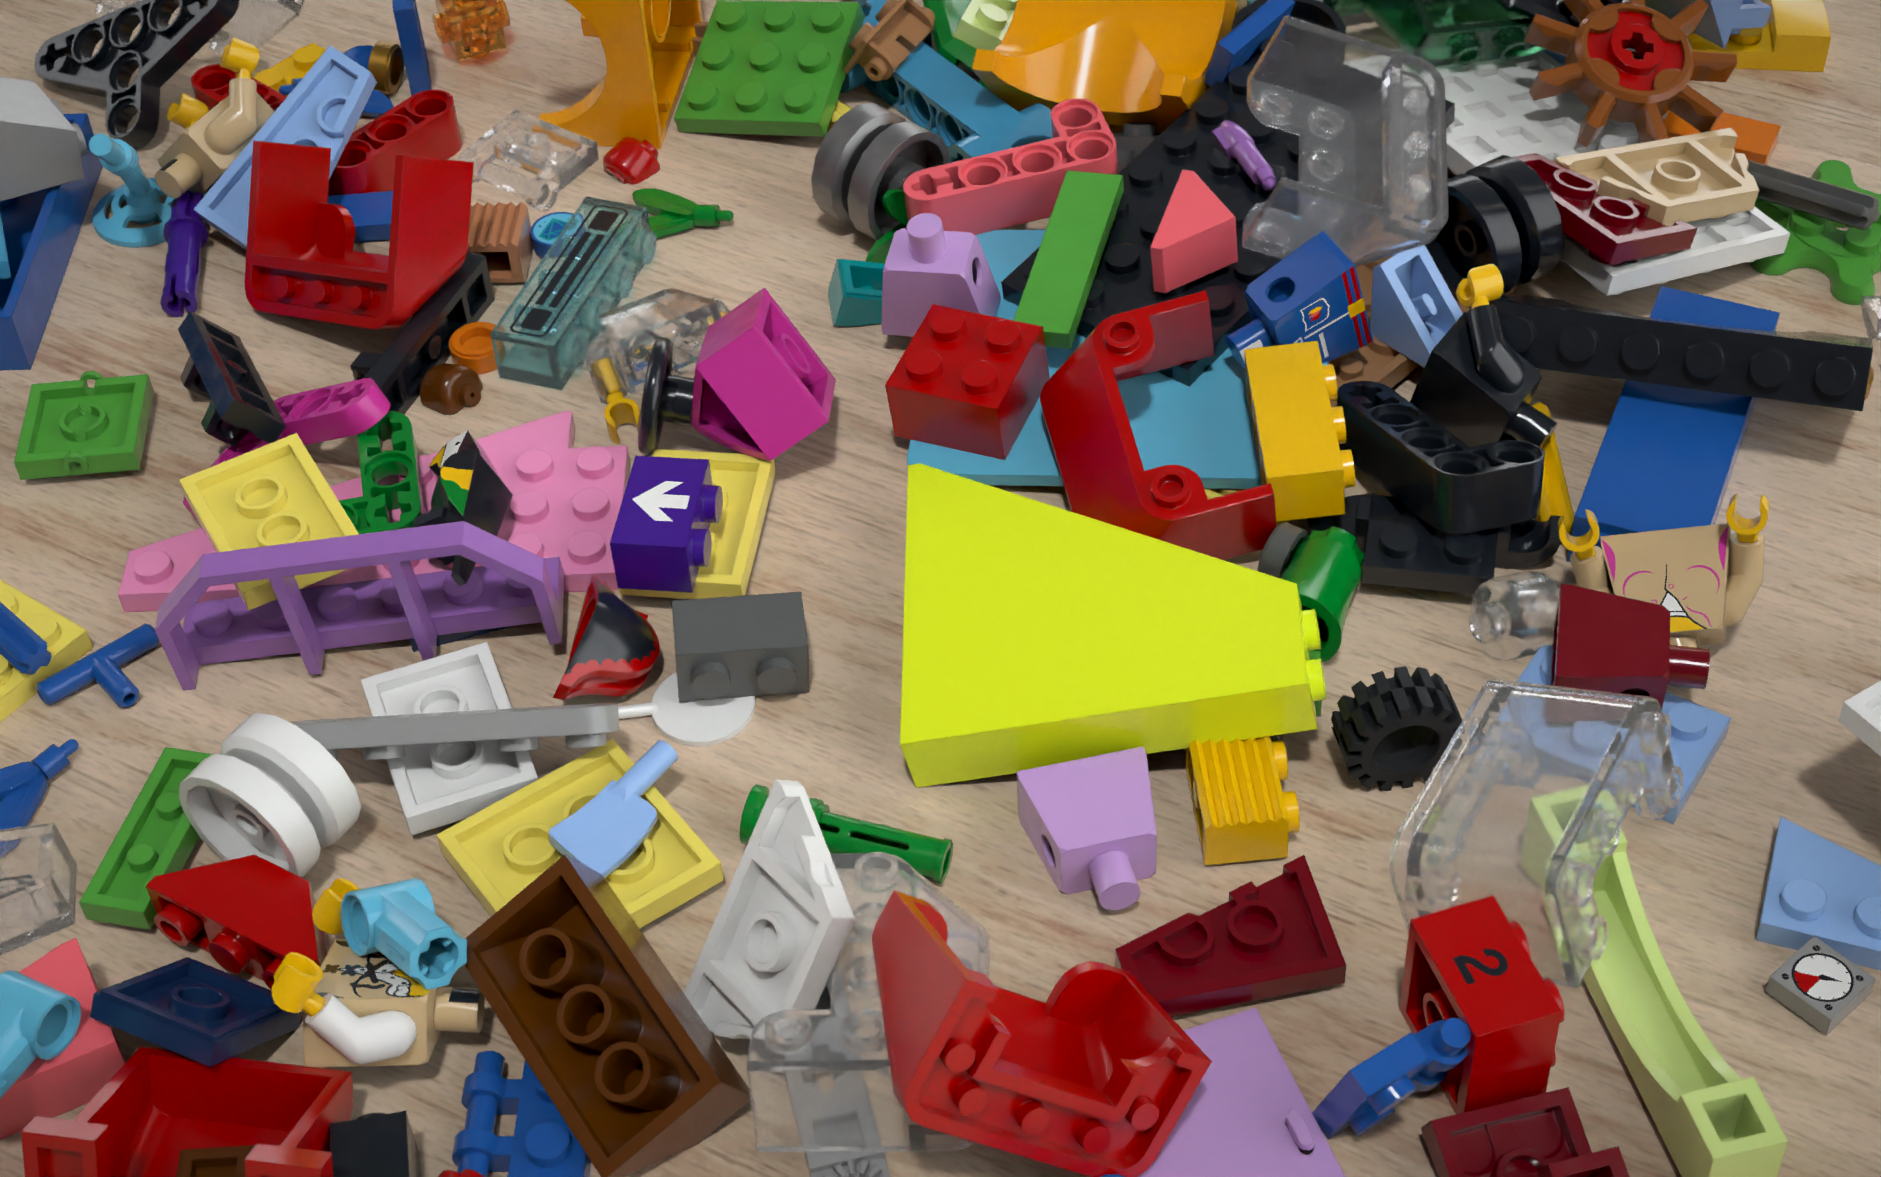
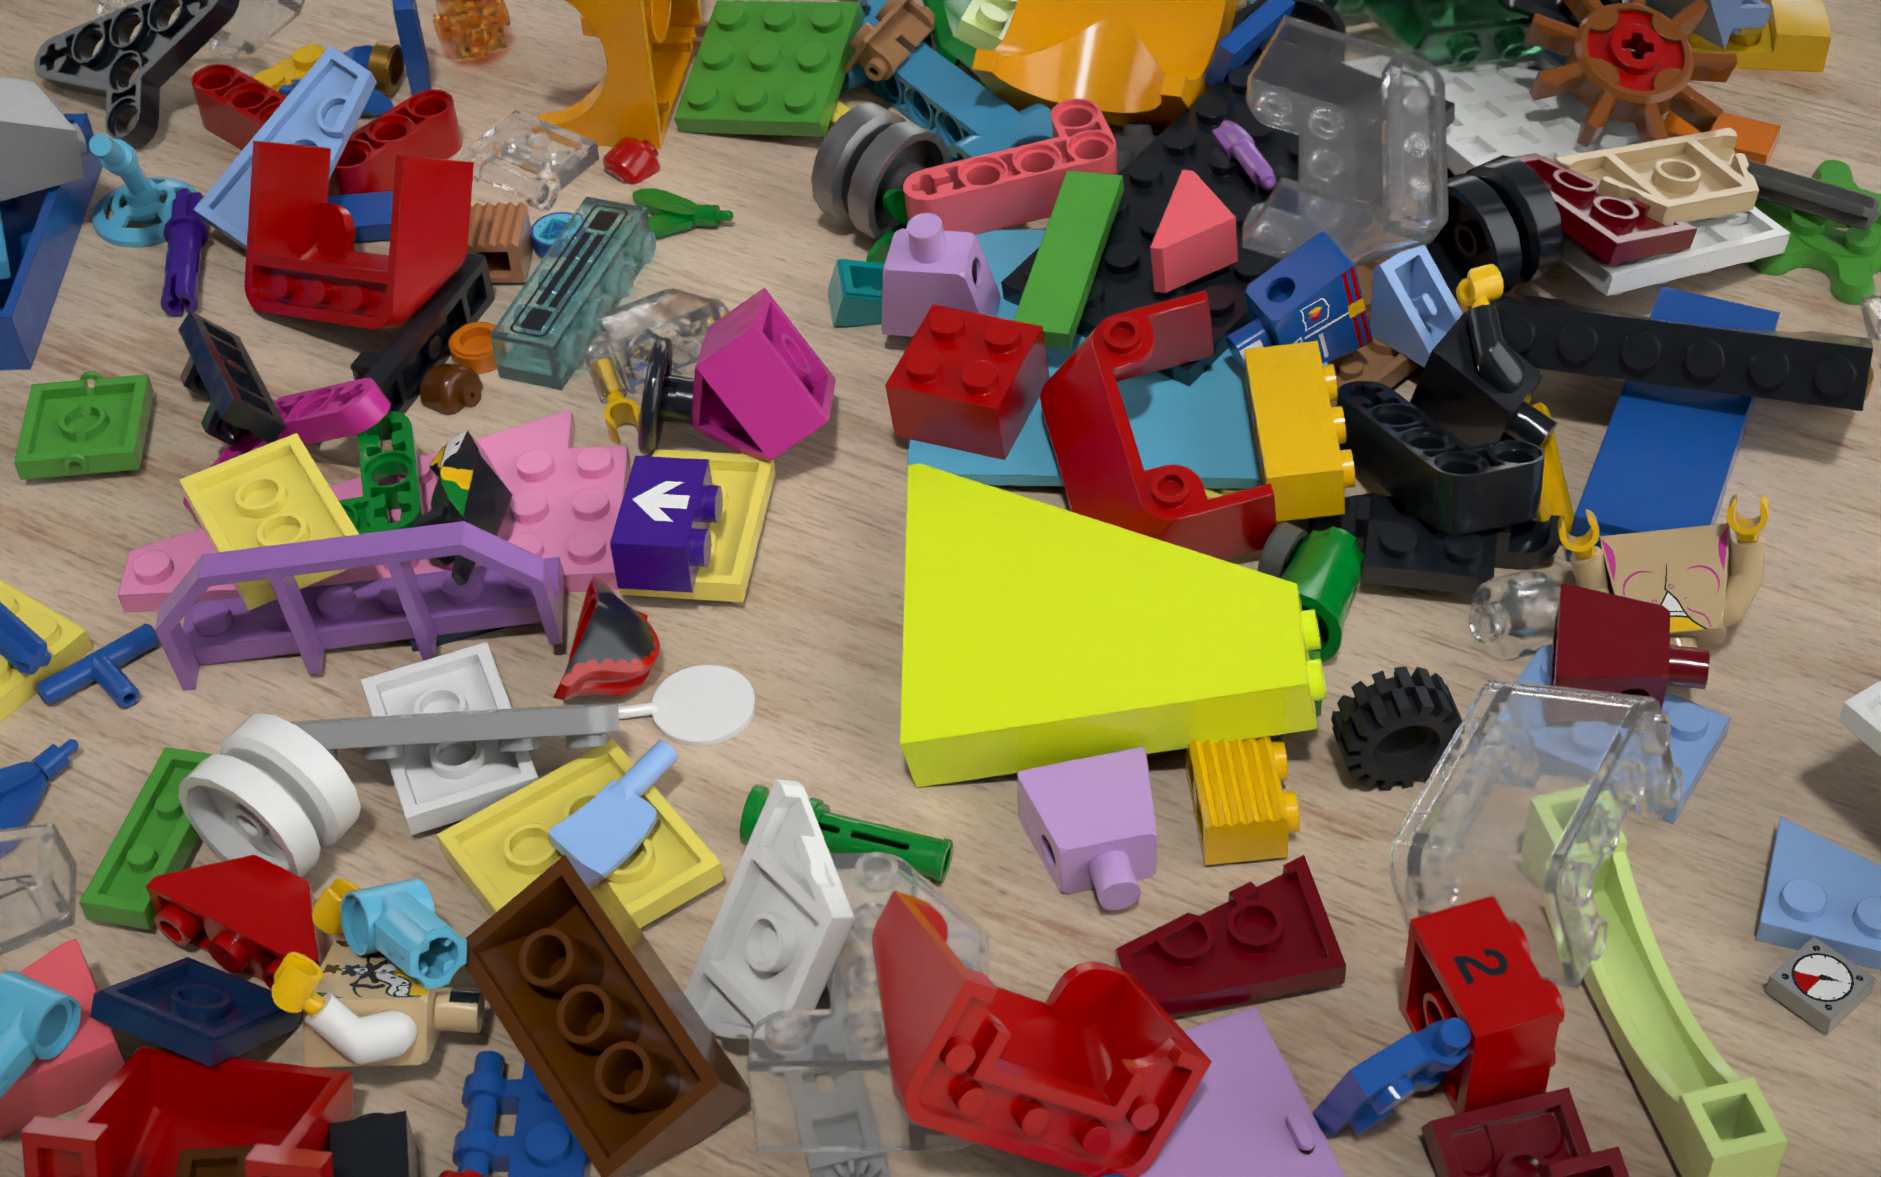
tan torso [155,38,274,198] -> none
dark grey brick [672,592,809,702] -> none

